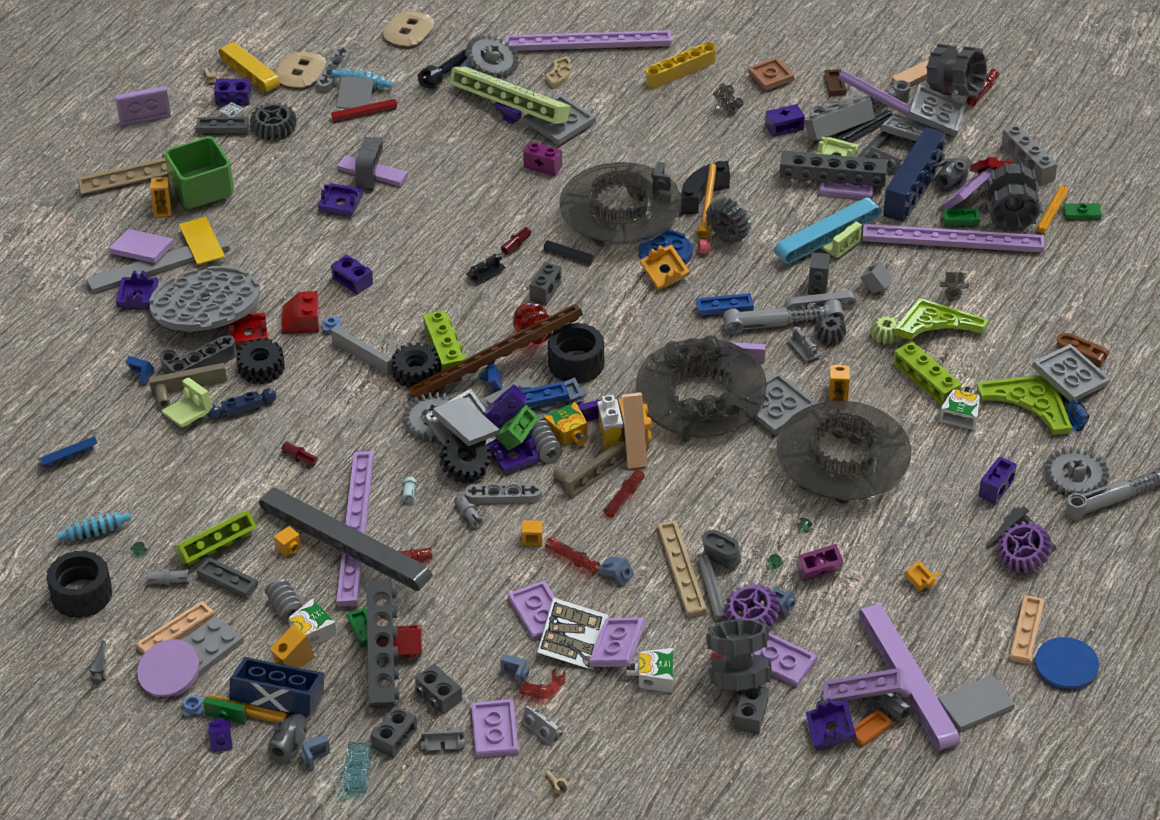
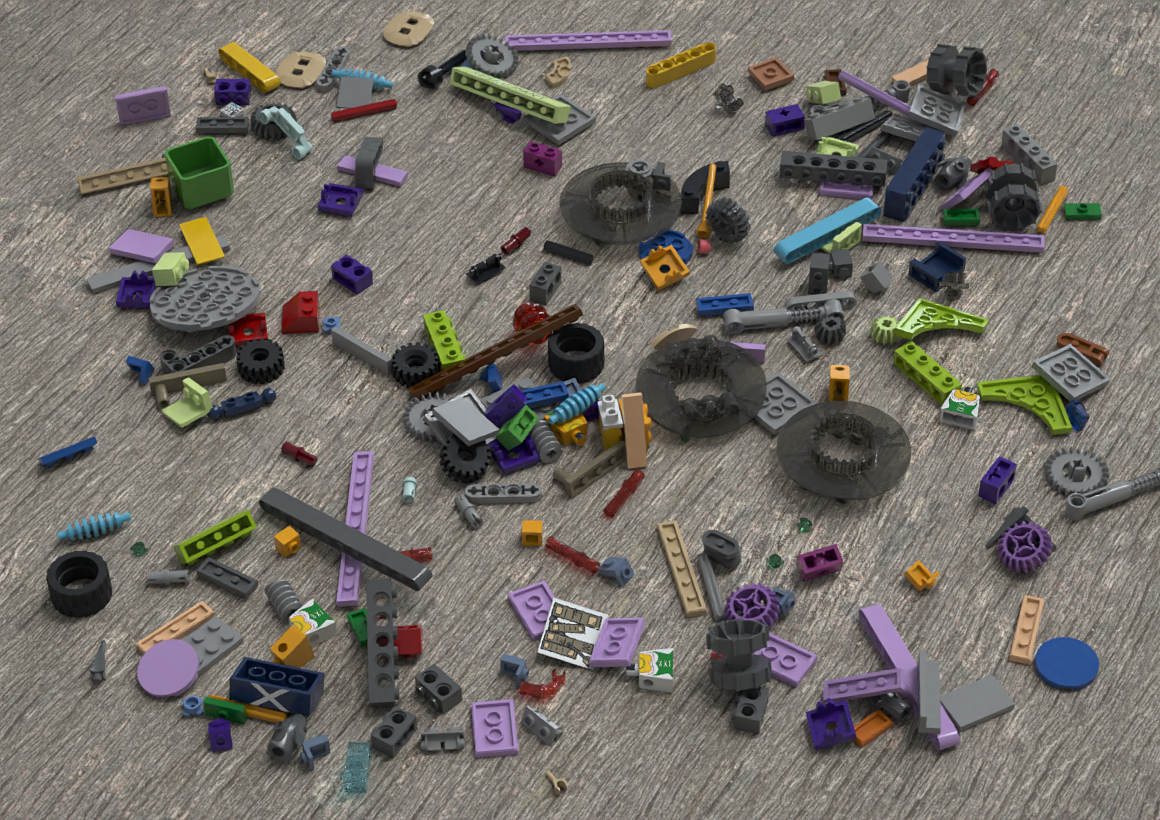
none -> yellowish green brick [152,252,189,286]
none -> light aqua plate [258,106,313,160]
none -> medium azure piece [548,383,606,425]
none -> light grey gear [626,160,654,180]
none -> tan tile [650,324,698,353]
none -> yellowish green brick [806,81,842,104]
none -> dark grey brick [829,249,853,278]
none -> dark blue panel [908,241,966,292]
none -> light grey fence [917,649,941,734]

